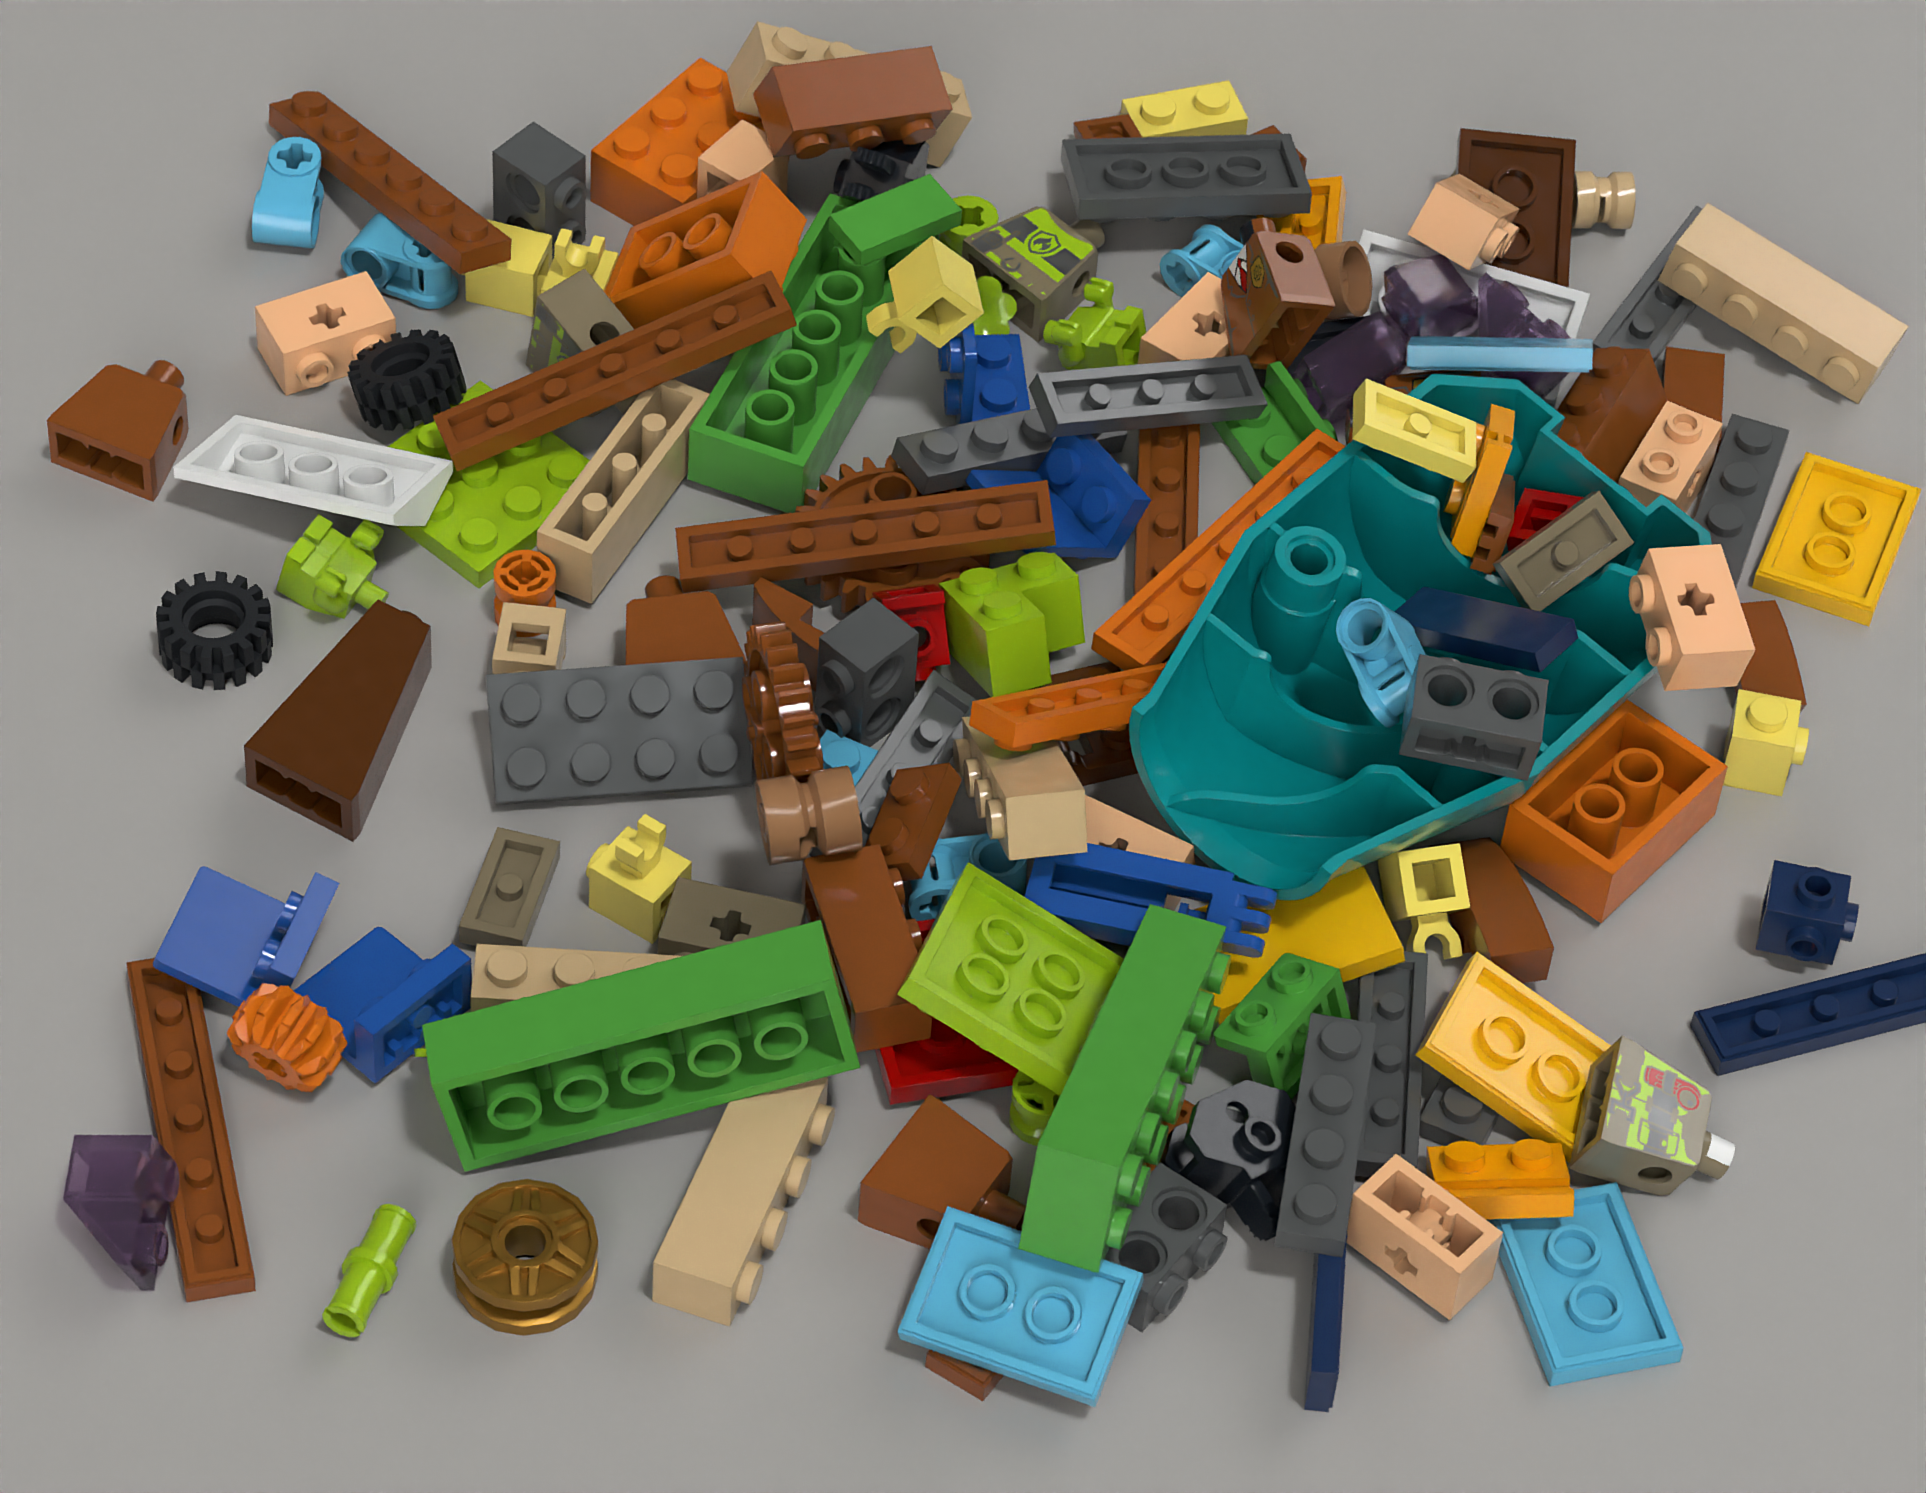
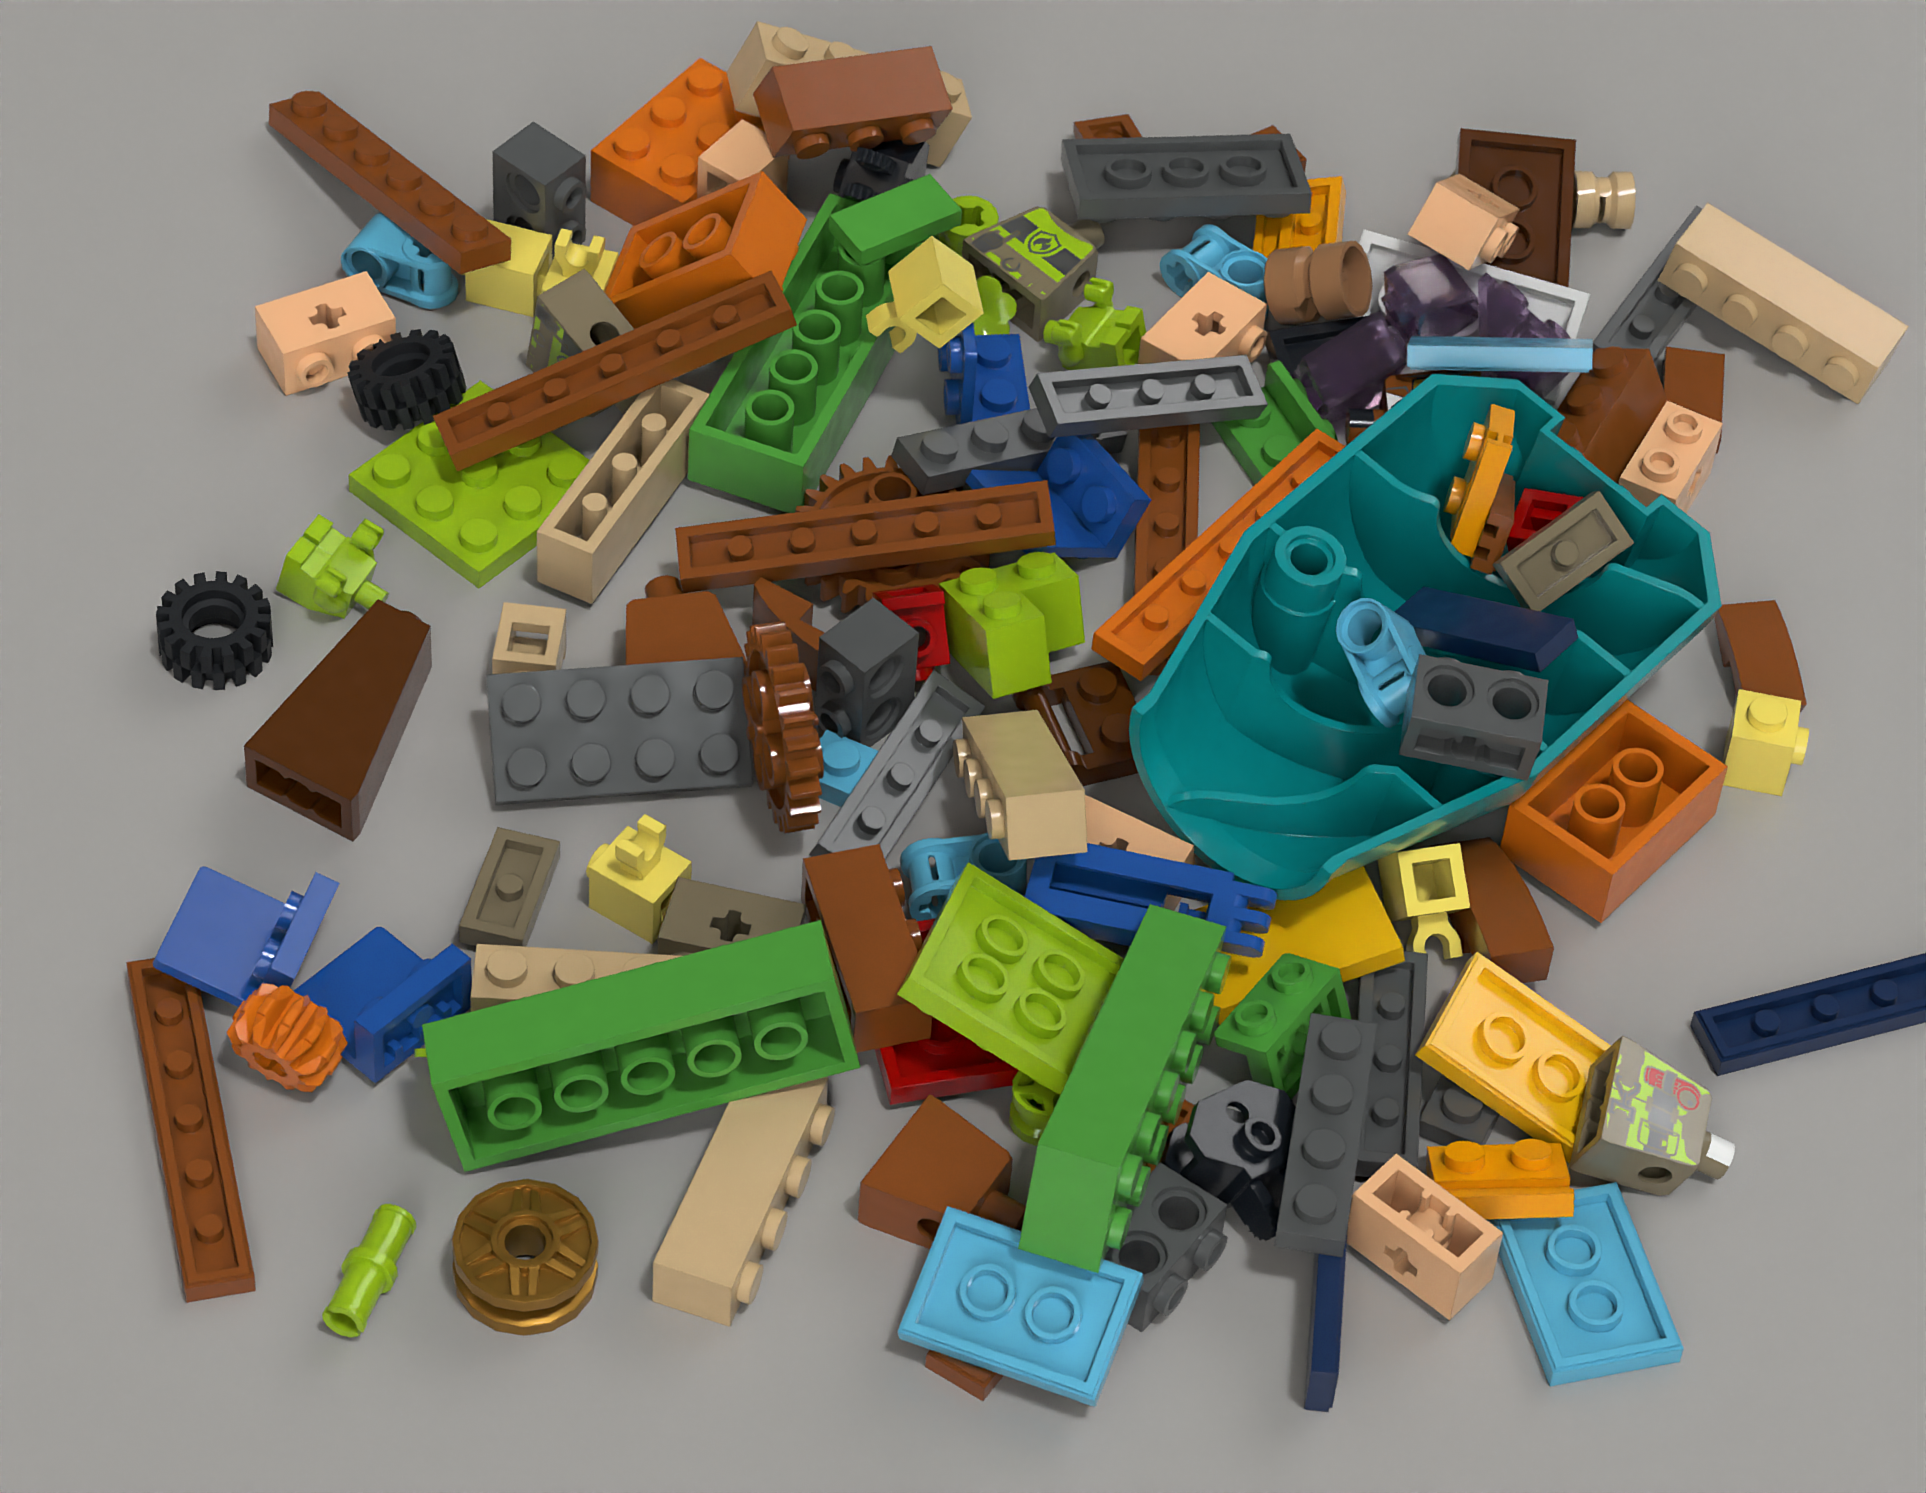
dark orange torso [47,360,189,502] -> none
clear purple slope [63,1135,179,1291] -> none
white slope [173,415,453,526] -> none
medium azure piece [252,137,324,249] -> none
orange wheel [493,549,556,638] -> none
medium nougat wheel [755,765,863,866] -> none
dark orange plate [865,763,962,881] -> none
orange plate [969,662,1167,751] -> none
light yellow plate [1120,80,1248,137] -> none
dark orange torso [1221,218,1335,370] -> none
light yellow plate [1352,379,1476,483] -> none
light nougat brick [1629,544,1756,691] -> none
dark grey plate [1694,414,1790,589] -> none
yellow tile [1752,452,1921,626] -> none
dark blue brick [1755,860,1859,965] -> none

